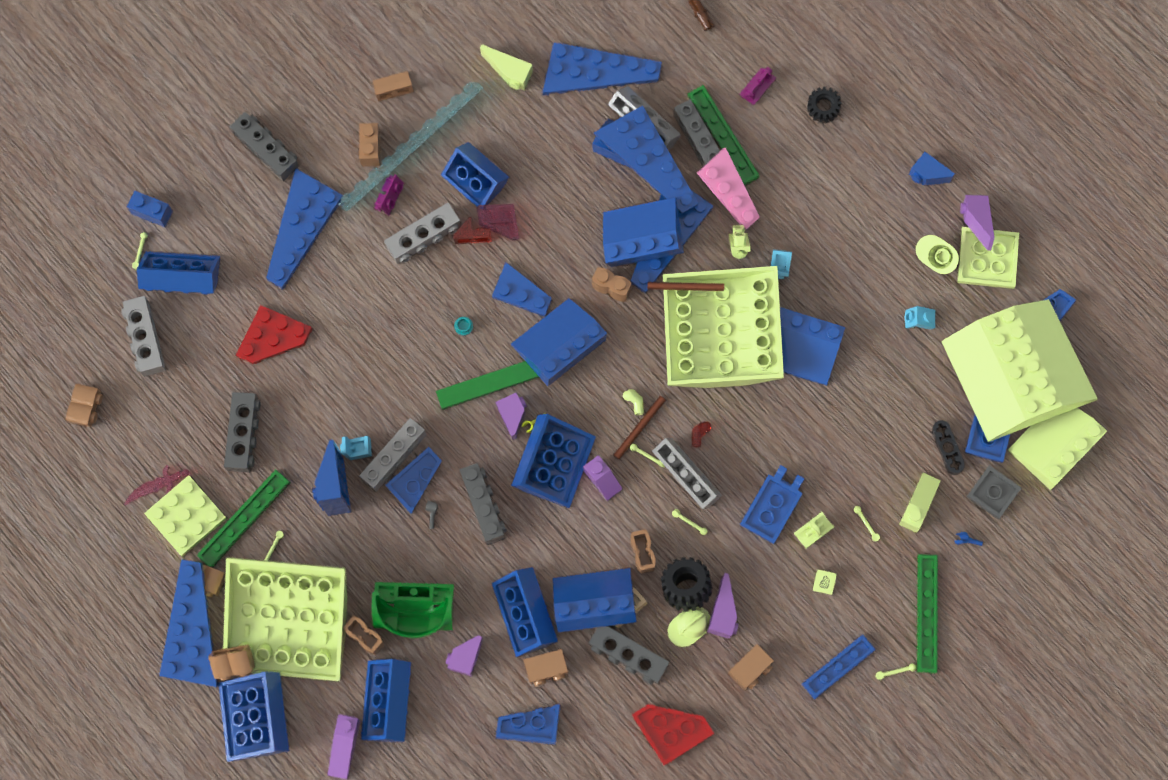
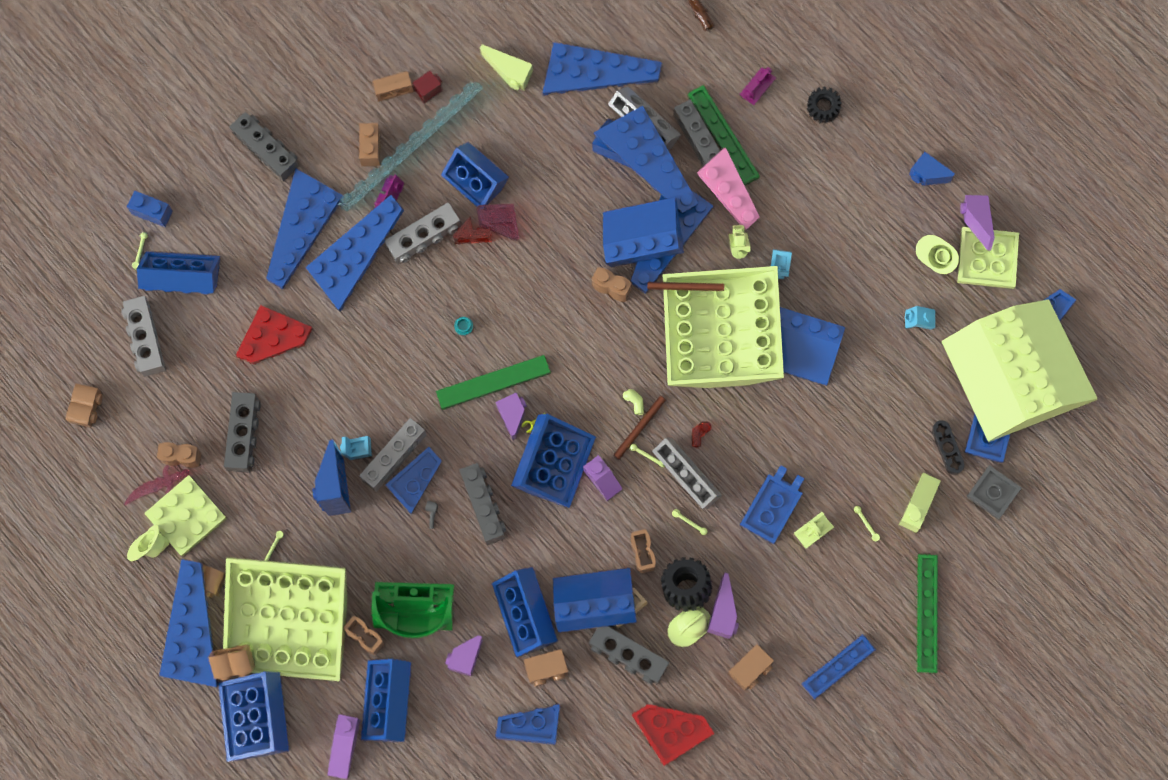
green tile [196,469,291,568] -> none
blue wing [492,262,552,317] -> none
blue slope [511,298,607,386] -> none
yellowish green slope [813,570,837,595] -> none
yellowish green hinge [876,664,916,680] -> none
blue hand [954,532,983,546] -> none
yellowish green slope [1007,408,1107,490] -> none
none -> yellowish green piece [127,525,169,561]
none -> medium nougat brick [157,442,201,468]
none -> blue wing [306,195,404,311]
none -> dark red brick [412,70,443,103]

